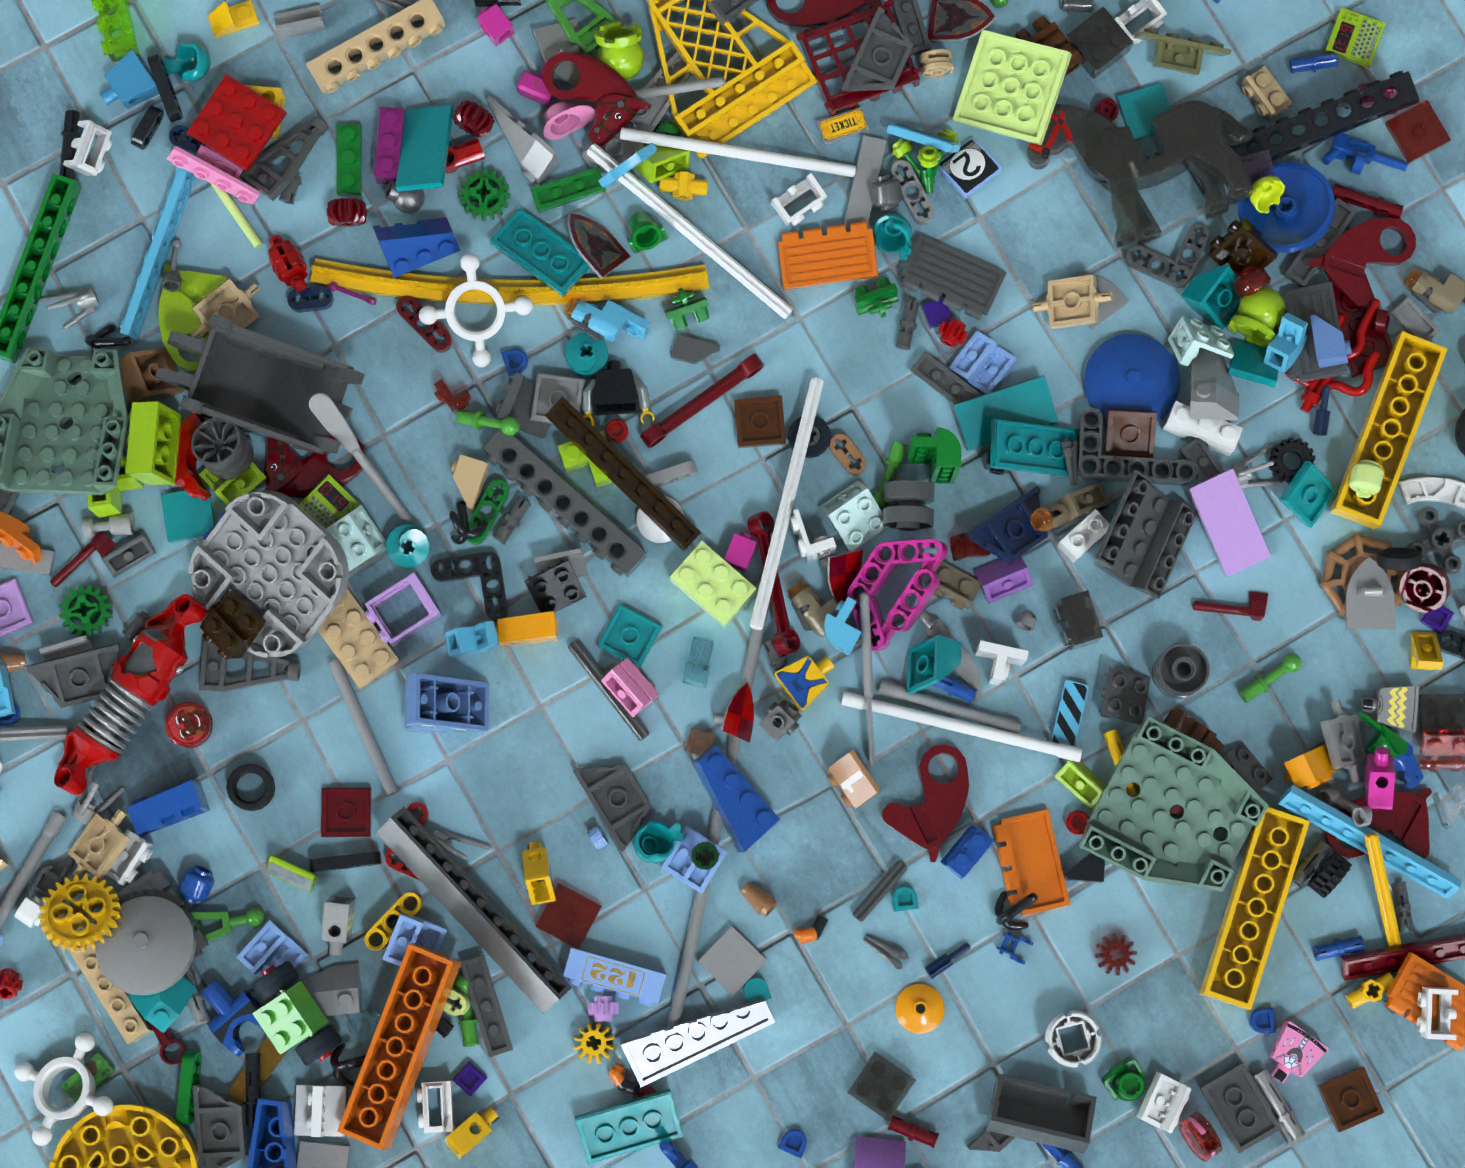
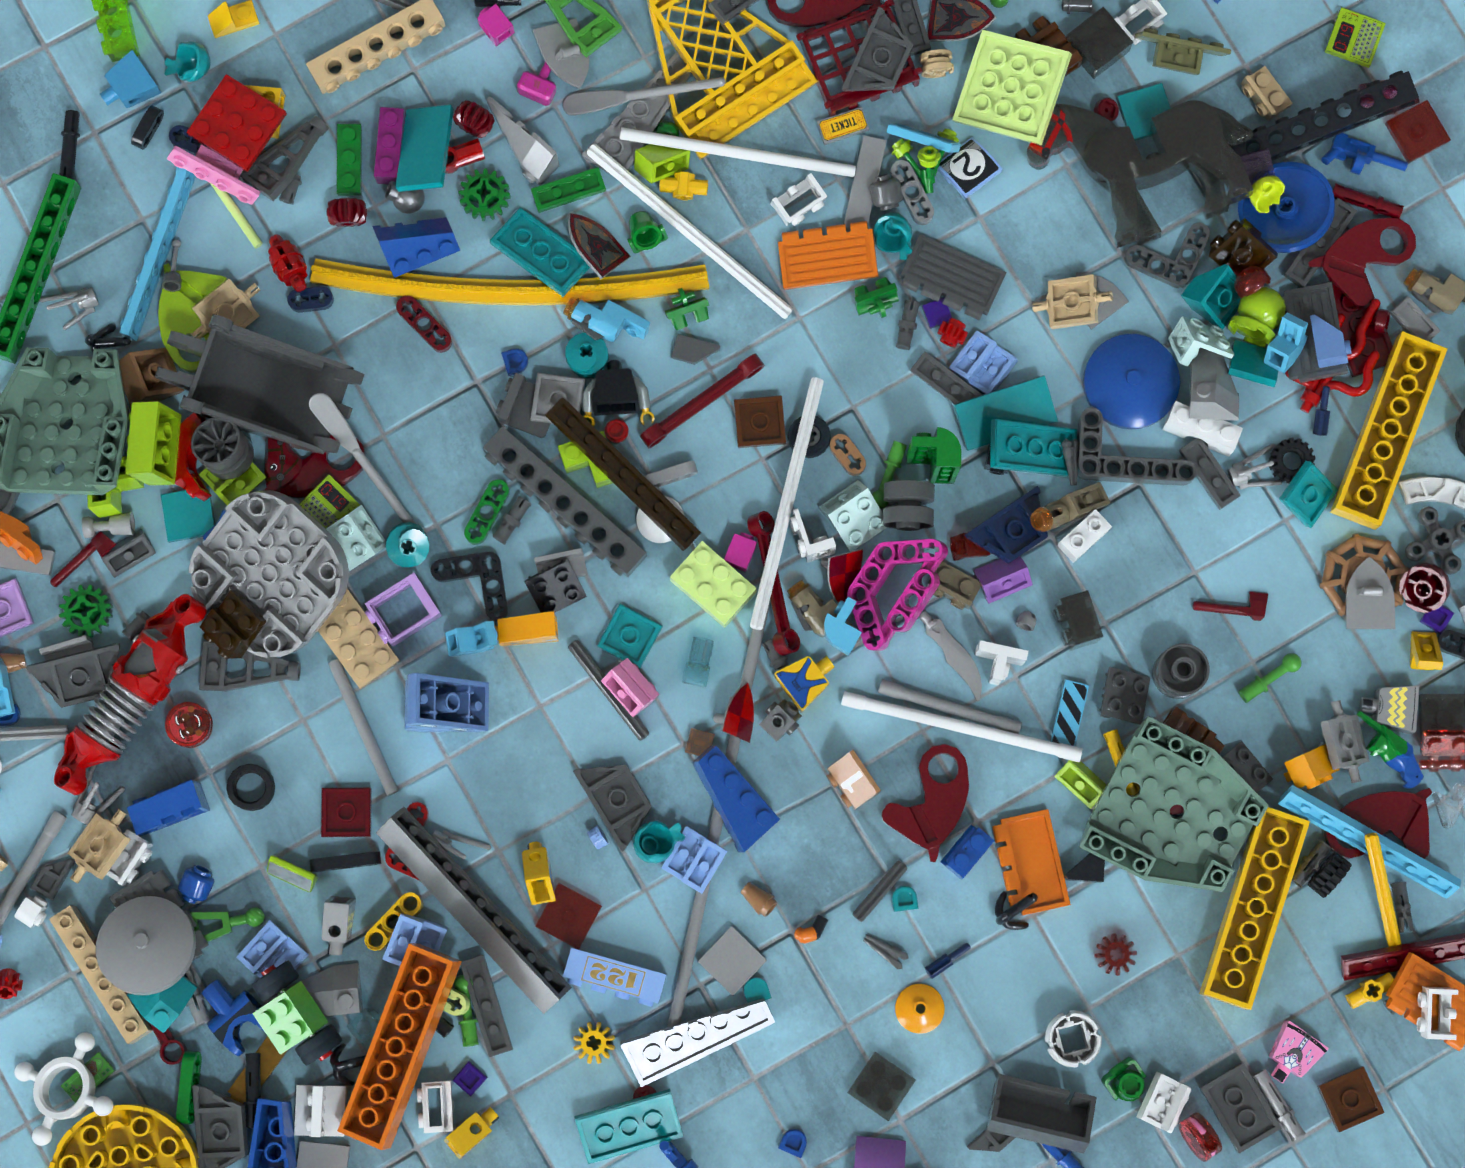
yellow gear [38,874,122,952] -> none
white window [63,120,112,176] -> none
black beam [147,53,183,123] -> none
light grey panel [274,5,326,39] -> none
magenta hinge [328,282,377,305] -> none
white piece [419,253,533,367] -> none
clear red bracket [434,379,472,412] -> none
black piece [449,500,488,545] -> none
tan slope [451,454,490,512] -> none
bright green pin [456,409,520,436] -> none
dark red animal [543,52,651,146] -> none
bright pink piece [543,102,595,140] -> none
lavender gear [588,996,619,1022] -> none
lime tile [594,21,644,81] -> none
medium azure tile [598,142,657,187] -> none
arm [608,1063,640,1095] -> none
dark green hat [691,842,719,870] -> none
light grey piece [859,592,875,768] -> none
dark red pin [888,1115,939,1148] -> none
teal slope [906,634,962,695] -> none
blue axle [932,676,978,704] -> none
blue piece [996,932,1034,965] -> none
red plate [1065,810,1089,835] -> none
dark grey slope [1094,470,1198,599] -> none
reddish brown plate [1104,409,1157,458] -> none
lavender tile [1187,468,1271,577] -> none
blue tile [1249,1008,1276,1033] -> none
blue axle [1290,53,1338,74] -> none
blue pin [1313,935,1365,961] -> none
light grey bar [1317,788,1372,827] -> none
yellowish green head [1349,460,1384,498] -> none
dark pink torso [1363,747,1395,810] -> none
black tyre [1377,548,1422,571] -> none

